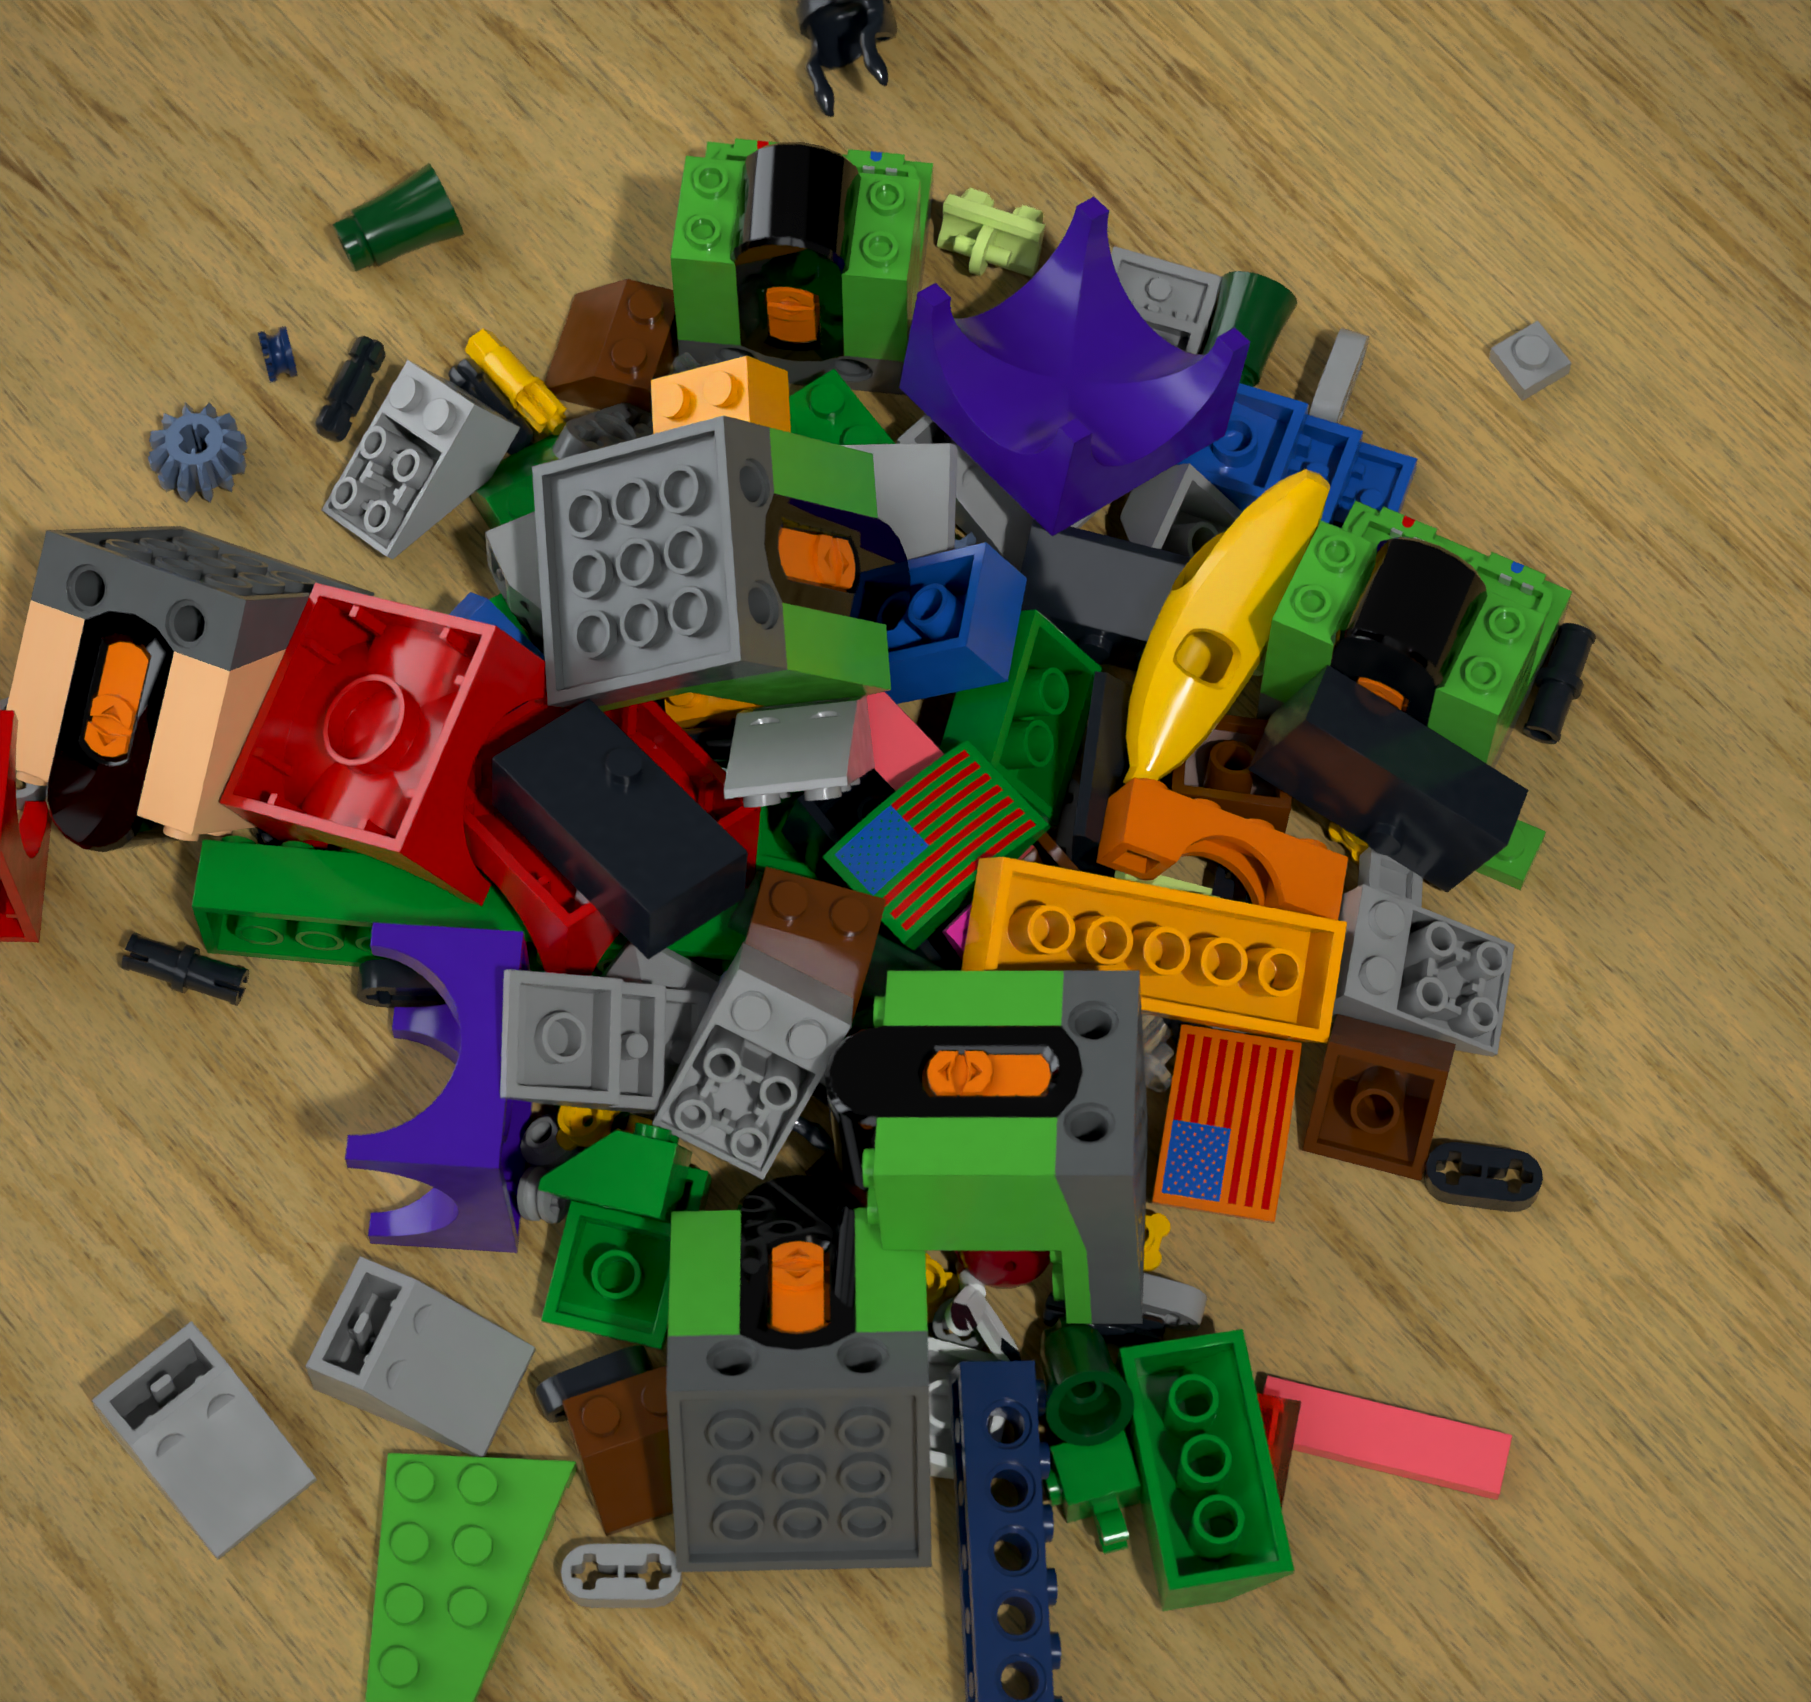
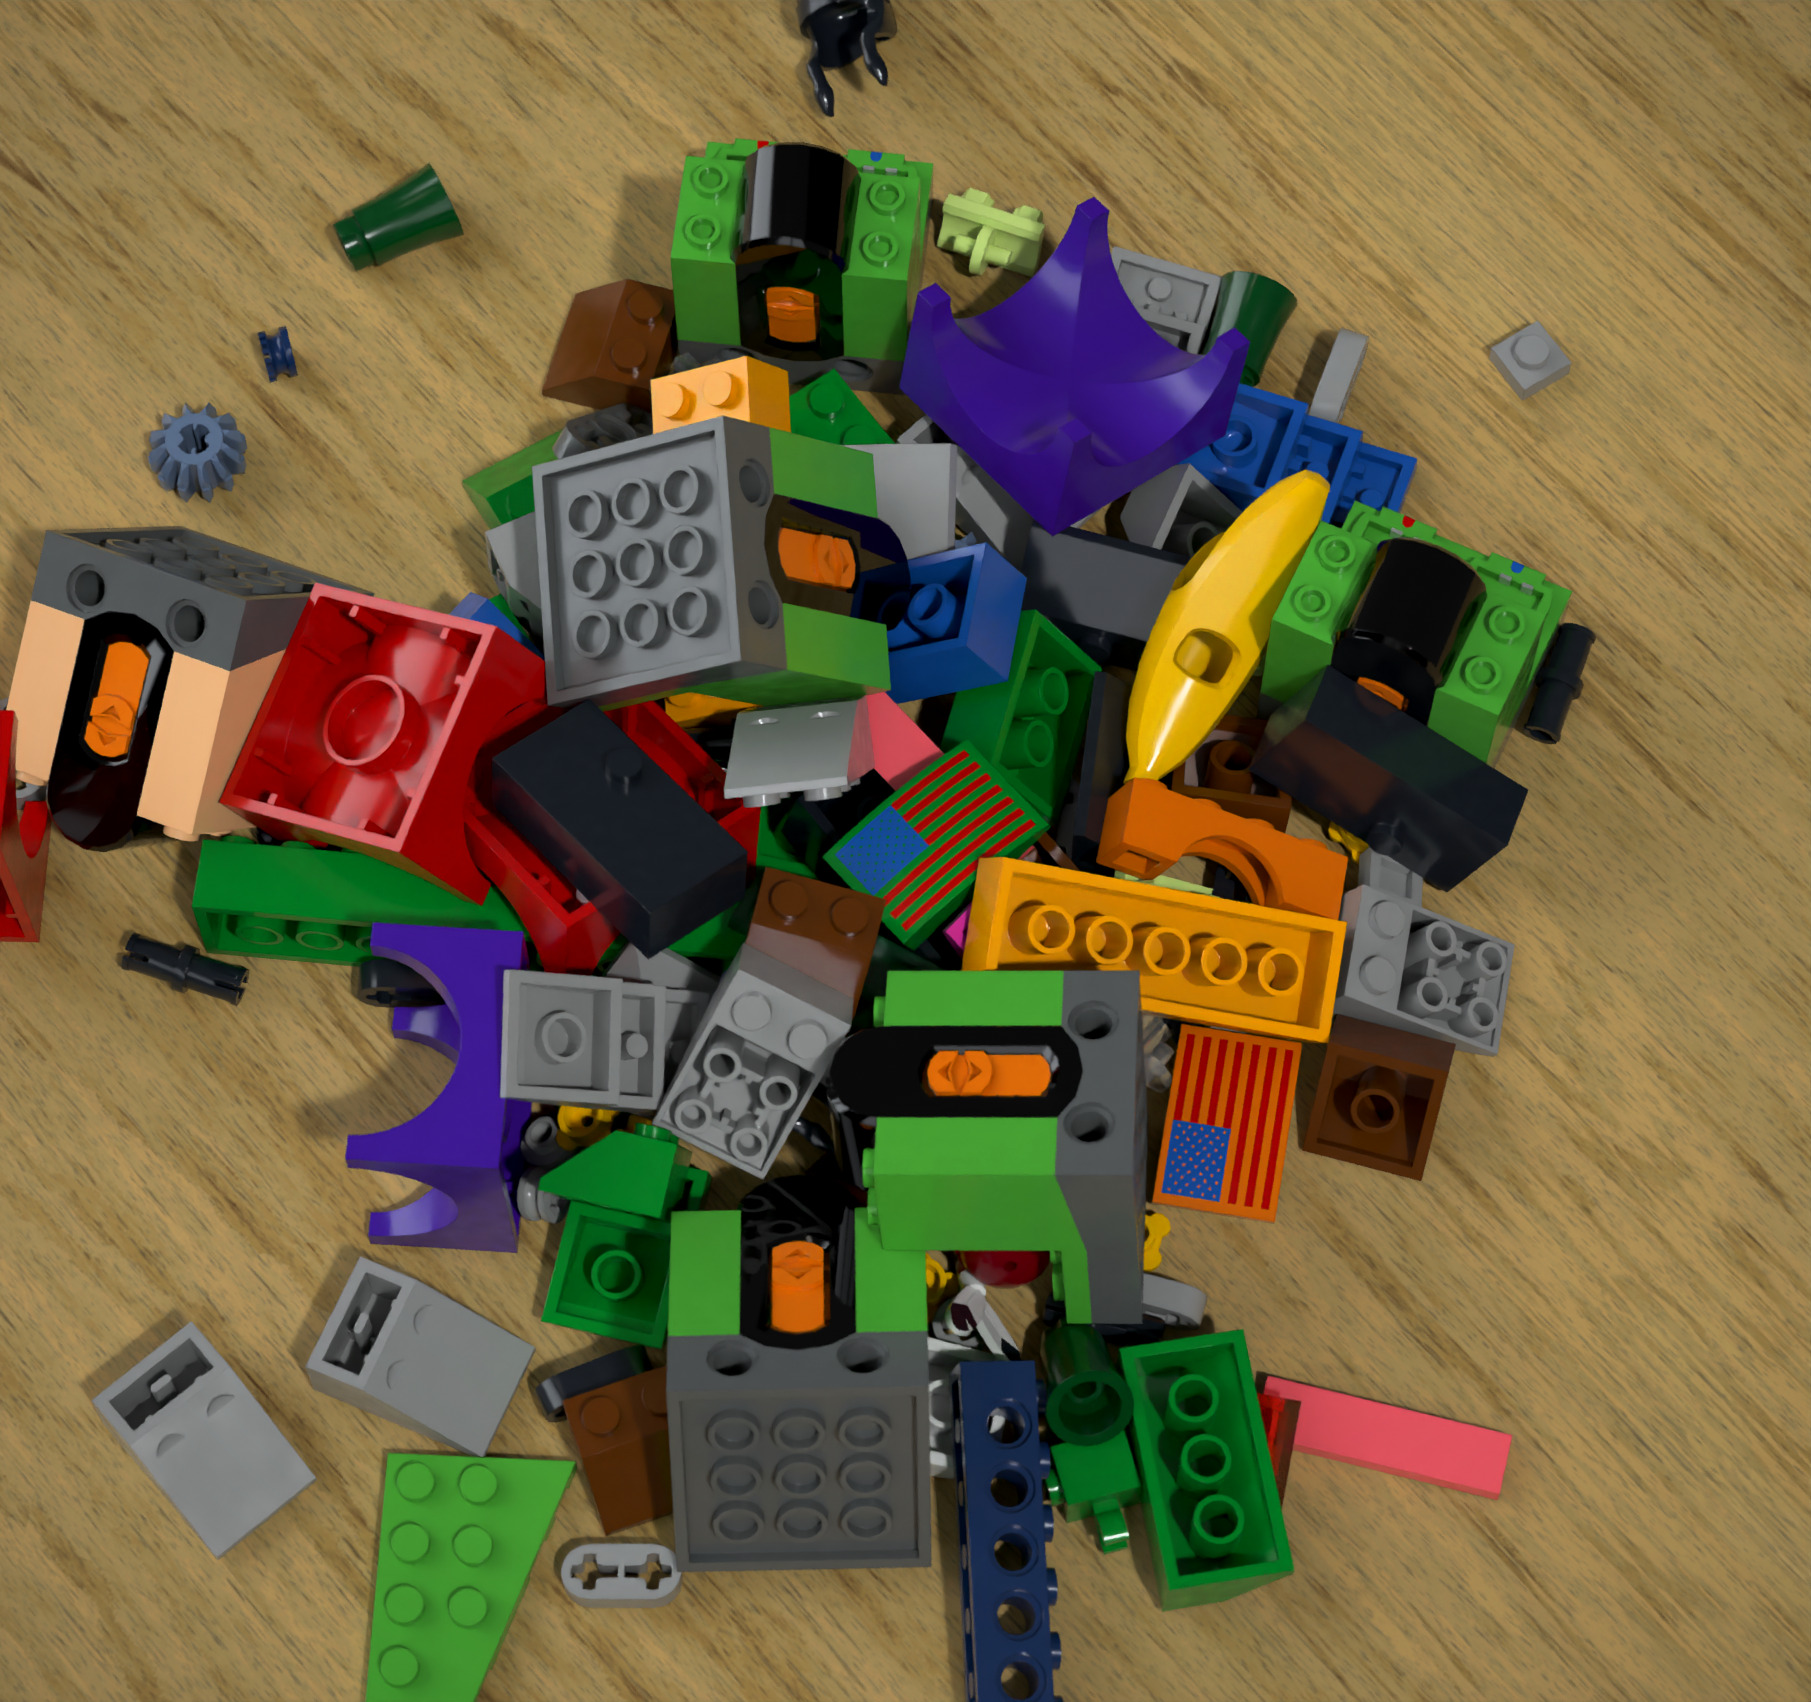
black axle [315,336,386,442] -> none
light grey slope [322,360,520,560] -> none
black axle [448,358,534,455] -> none
yellow piece [465,328,567,435] -> none
black beam [1424,1142,1543,1212] -> none
bright green plate [1476,819,1546,891] -> none

